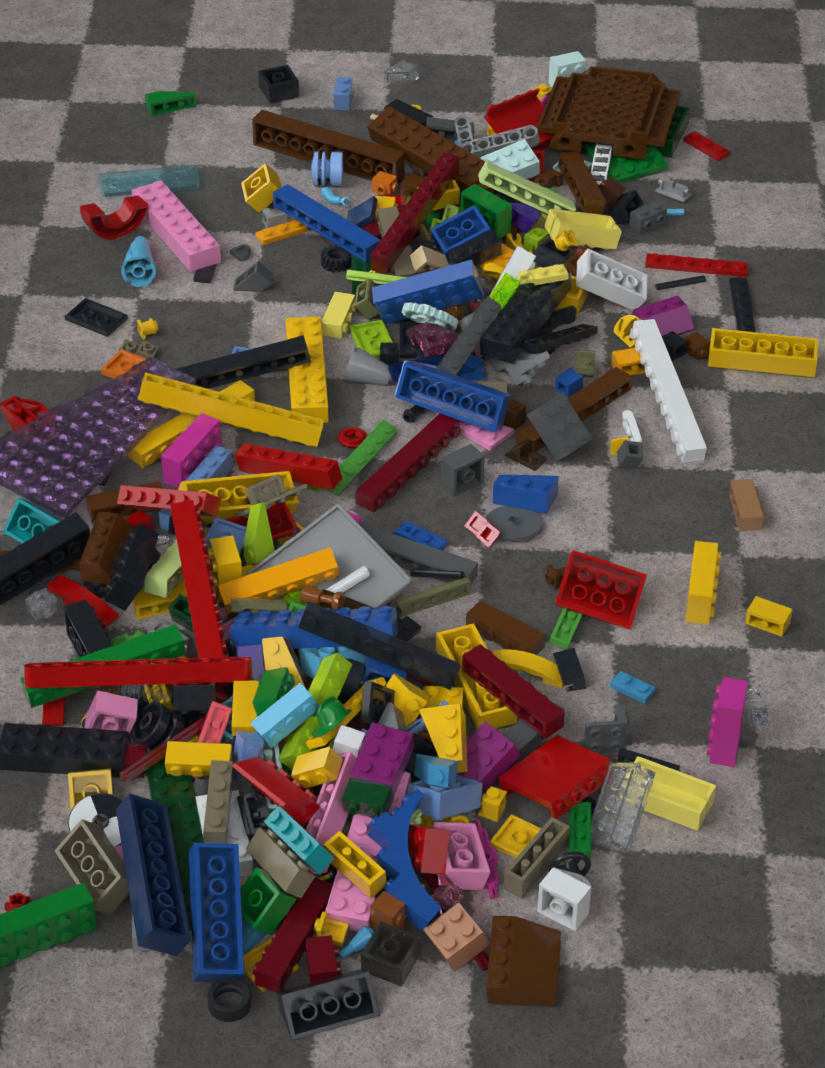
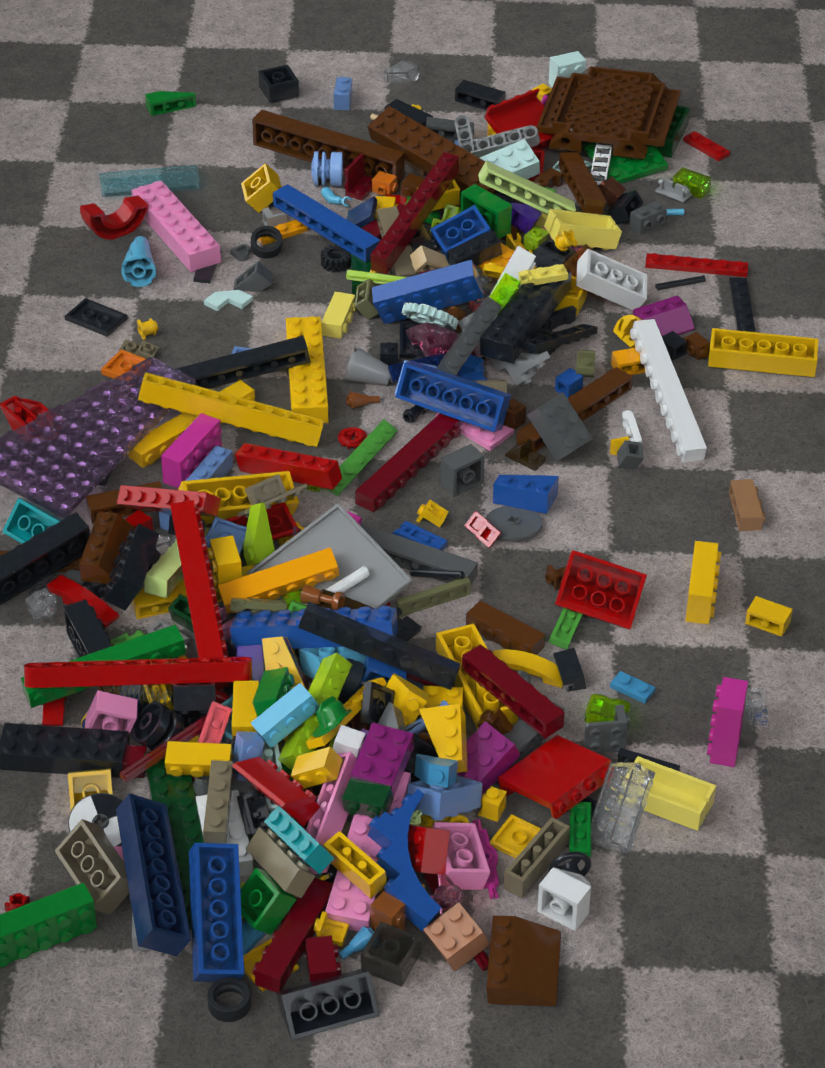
lime tile [349,320,393,359] -> none
none -> light aqua tile [204,290,253,311]
none -> black tyre [251,226,283,259]
none -> dark red bracket [344,154,373,201]
none -> dark orange cone [346,391,380,409]
none -> yellow bracket [416,500,449,527]
none -> black brick [455,80,506,110]
none -> reddish brown bracket [476,708,513,735]
none -> clear neon green brick [584,694,631,723]
none -> clear neon green brick [673,167,711,199]

